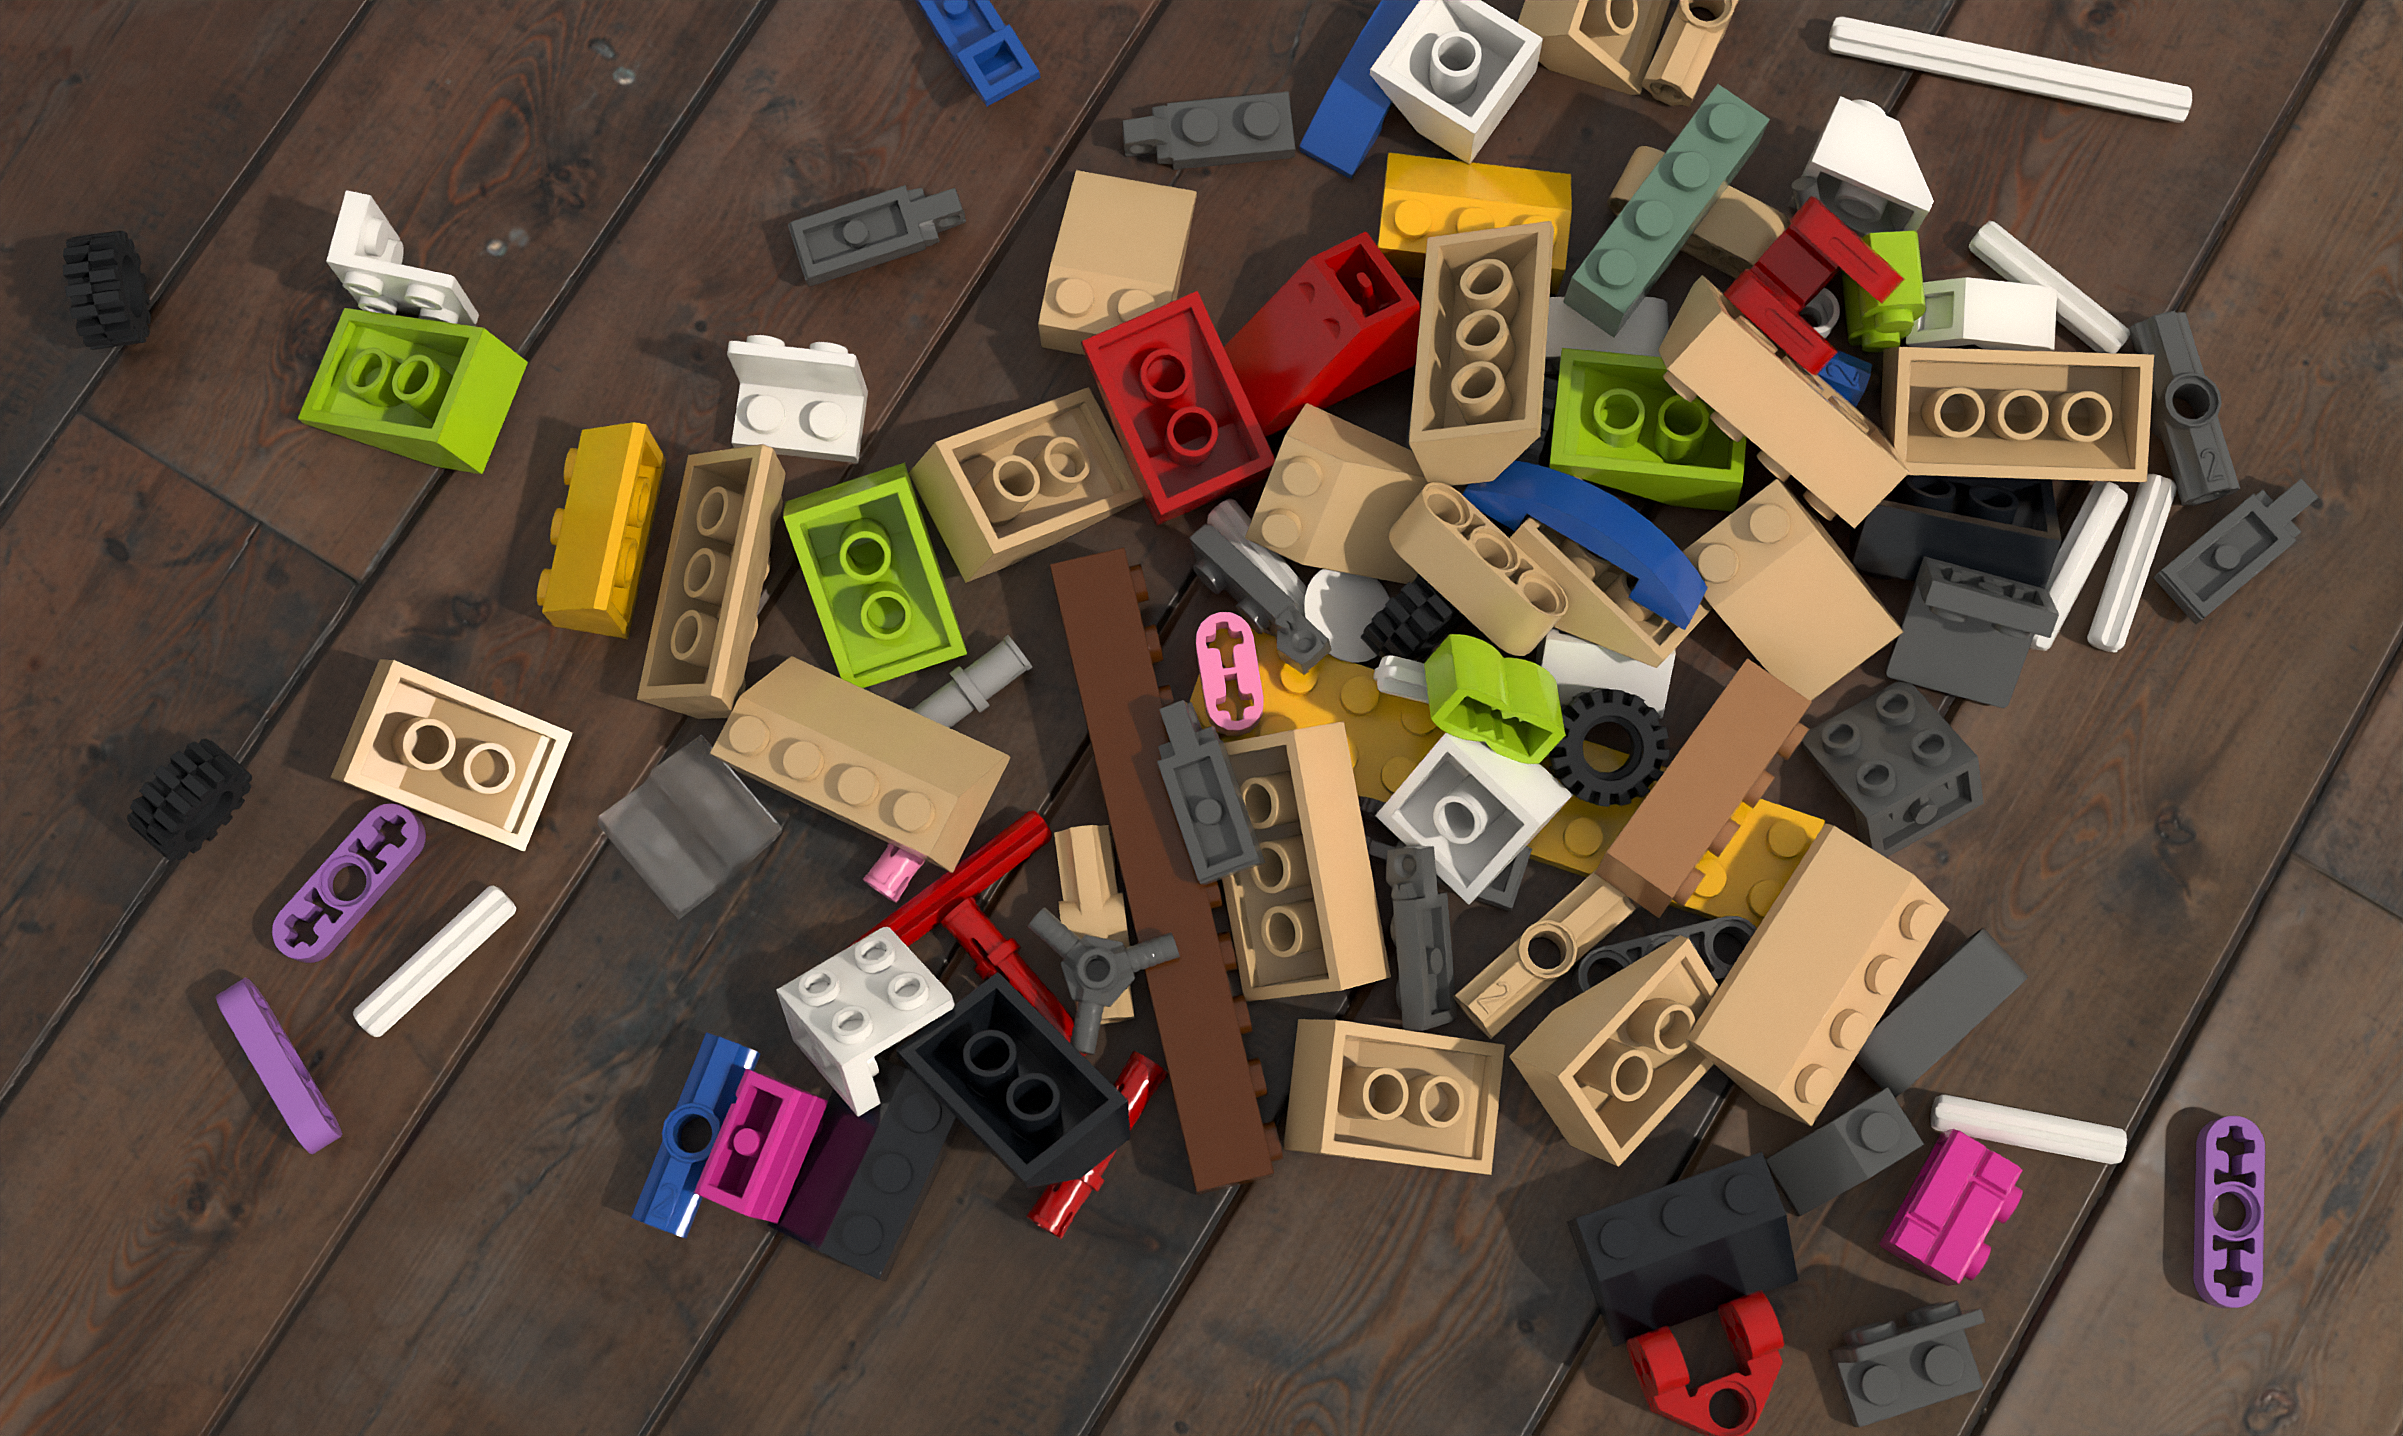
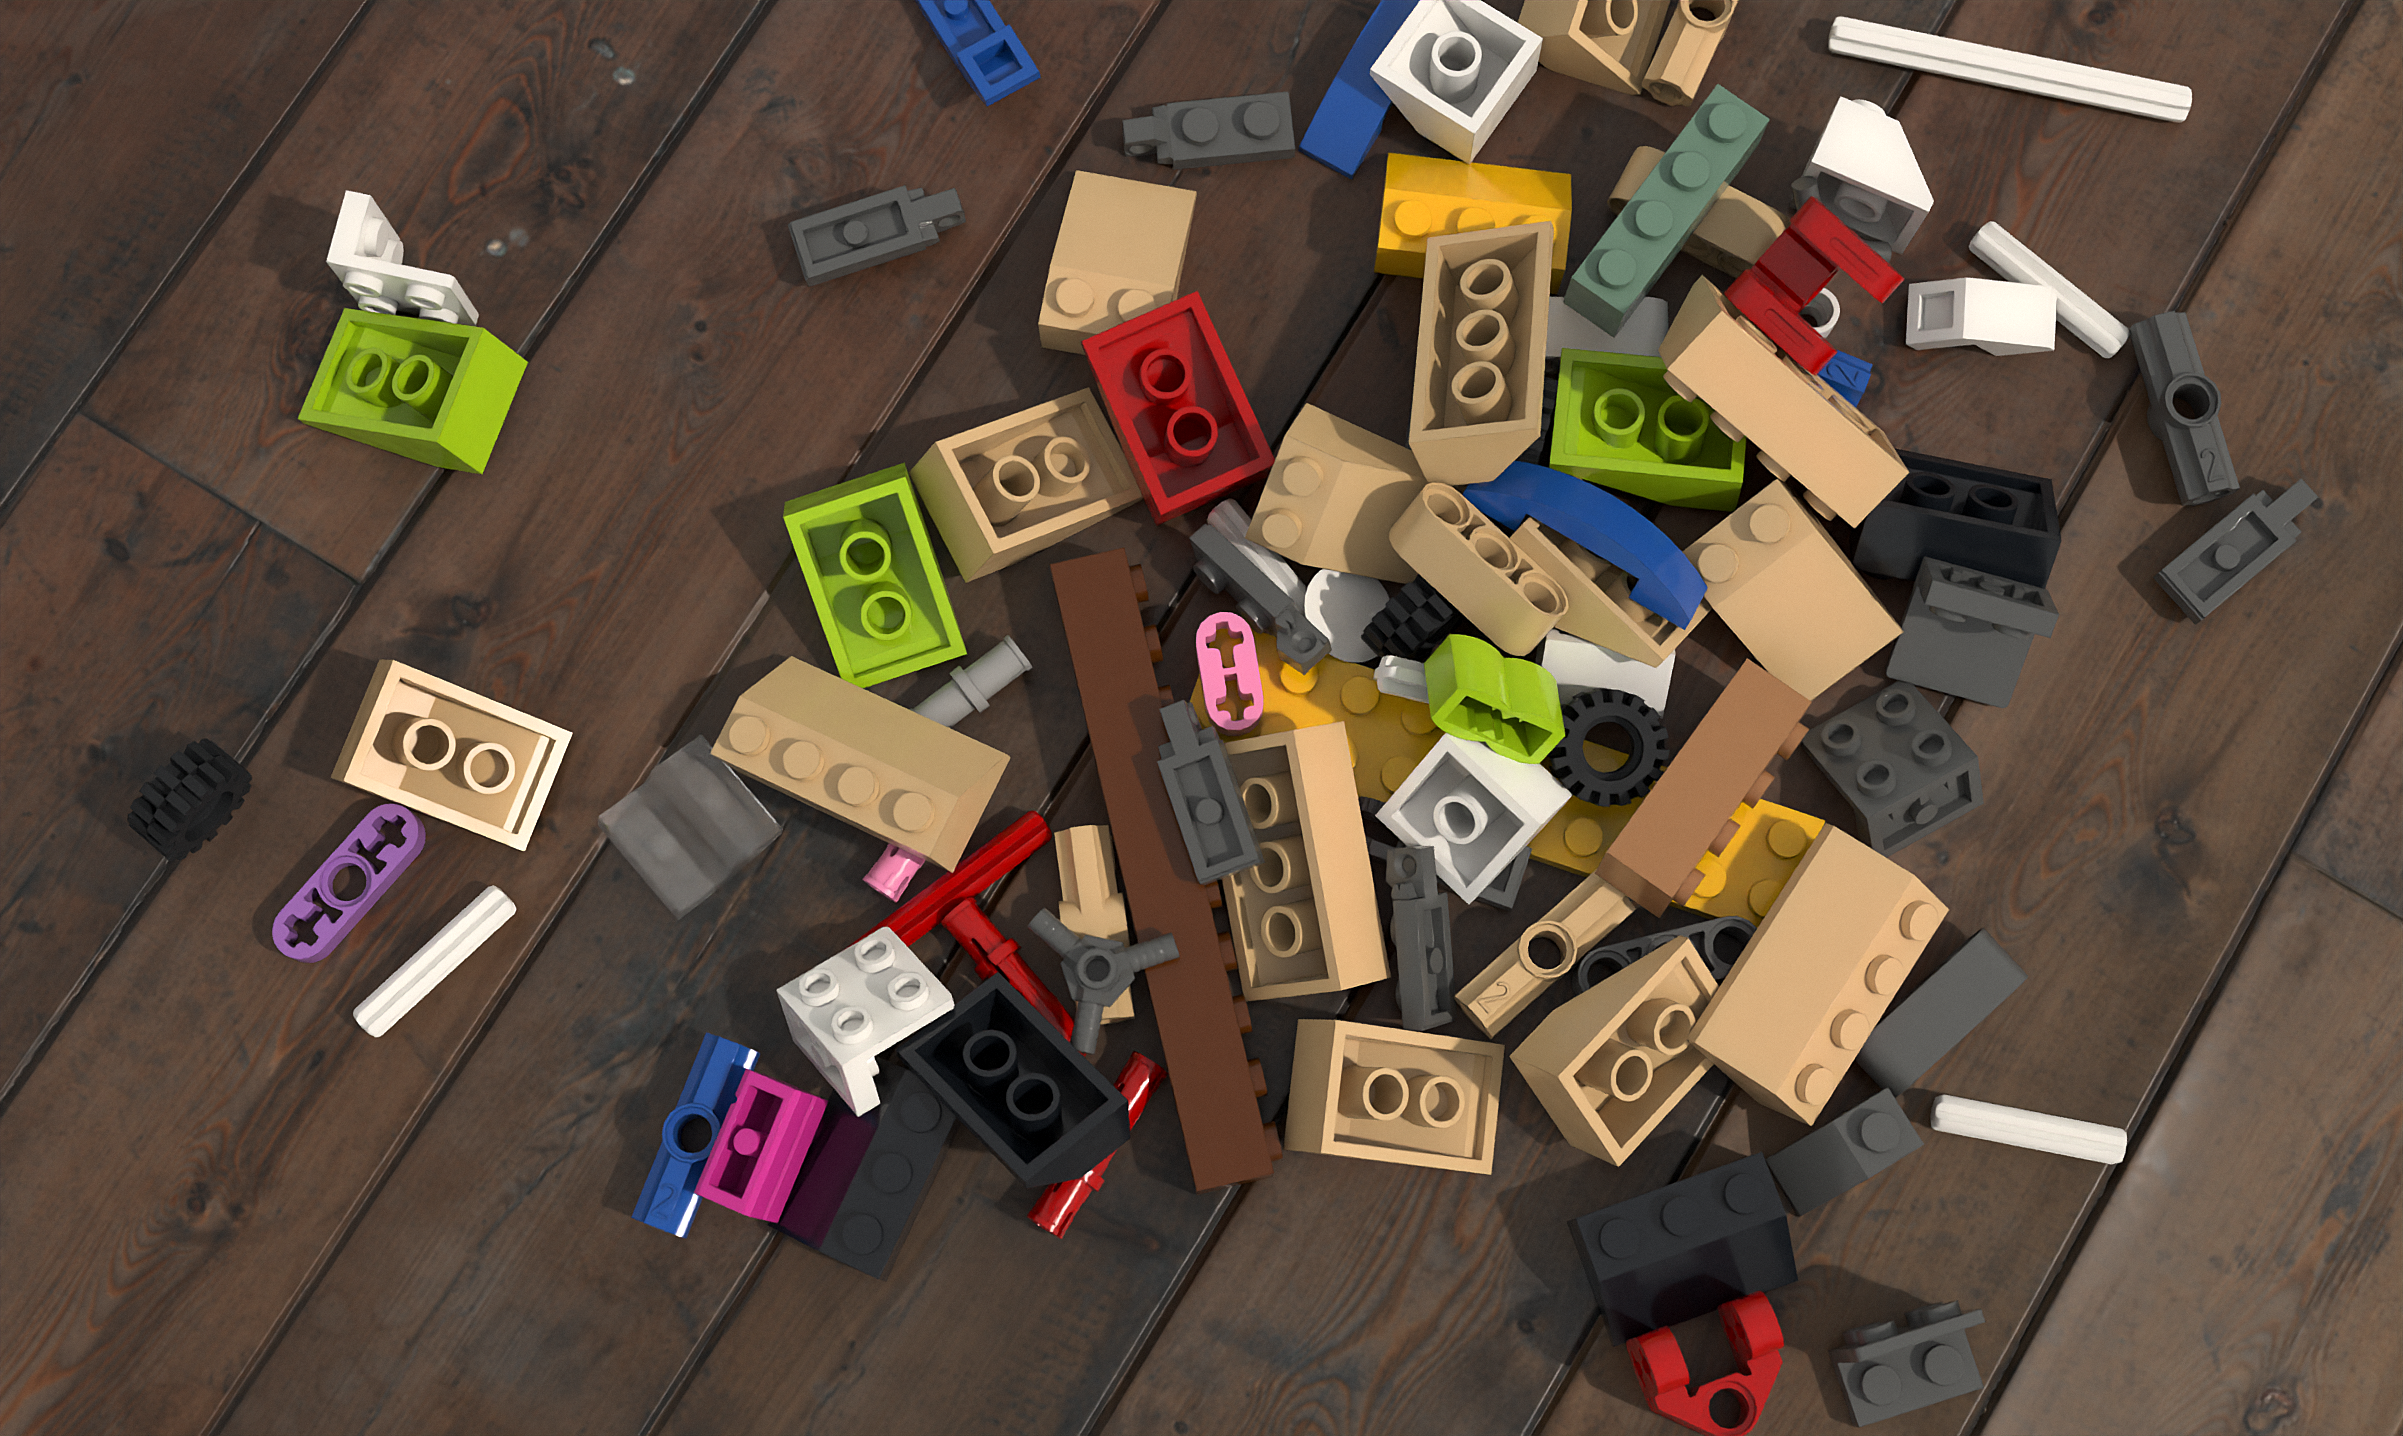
black tyre [63,230,151,350] -> none
medium lavender beam [216,977,342,1154] -> none
yellow slope [537,422,666,639] -> none
tan slope [637,444,786,719] -> none
white bracket [727,335,868,463] -> none
red slope [1224,231,1421,437] -> none
lime brick [1841,230,1926,352] -> none
dark pink brick [1879,1129,2023,1286] -> none
tan slope [1881,347,2154,482] -> none
white axle [2030,481,2128,651] -> none
white axle [2087,474,2177,652] -> none
medium lavender beam [2193,1116,2265,1308] -> none

